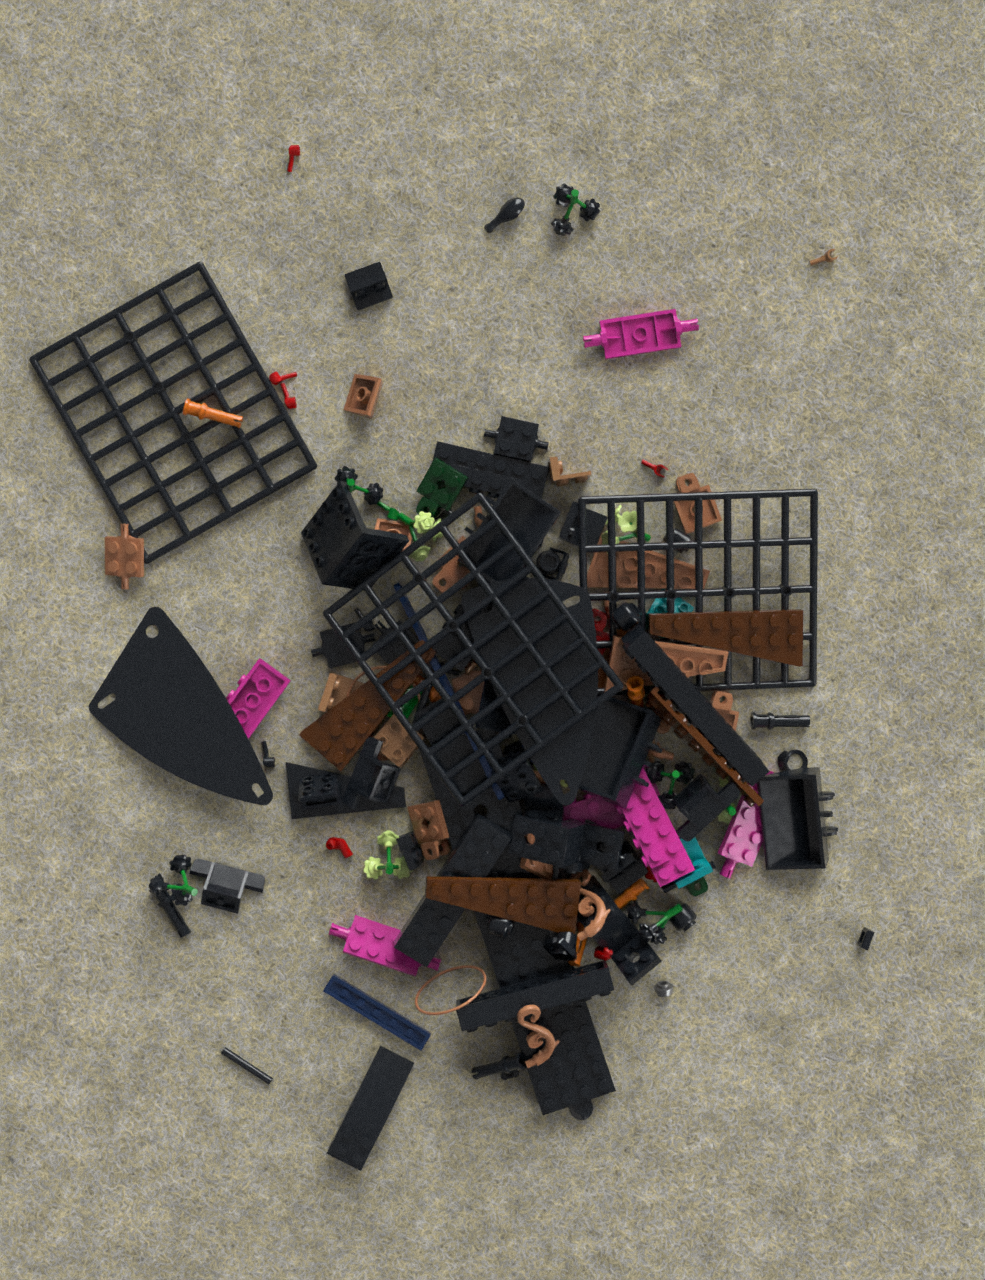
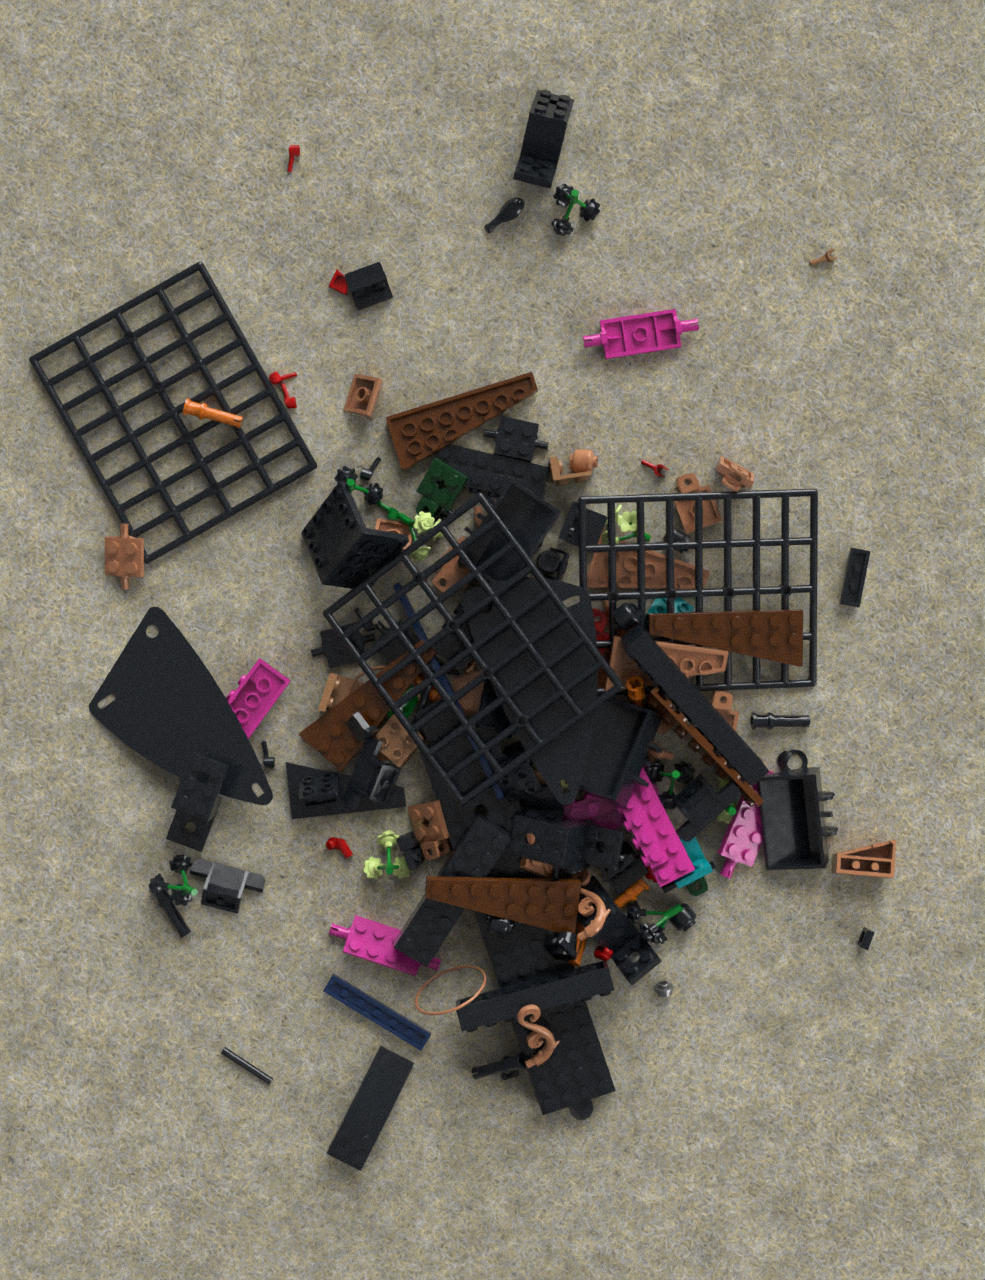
none -> black bracket [166,752,229,852]
none -> red tile [328,269,348,296]
none -> black tile [346,712,379,743]
none -> black hand [360,457,381,481]
none -> reddish brown wing [386,372,538,471]
none -> black bracket [513,90,574,189]
none -> nougat head [569,449,598,473]
none -> nougat plate [716,456,755,492]
none -> nougat wedge [832,839,896,879]
none -> black plate [839,548,870,608]

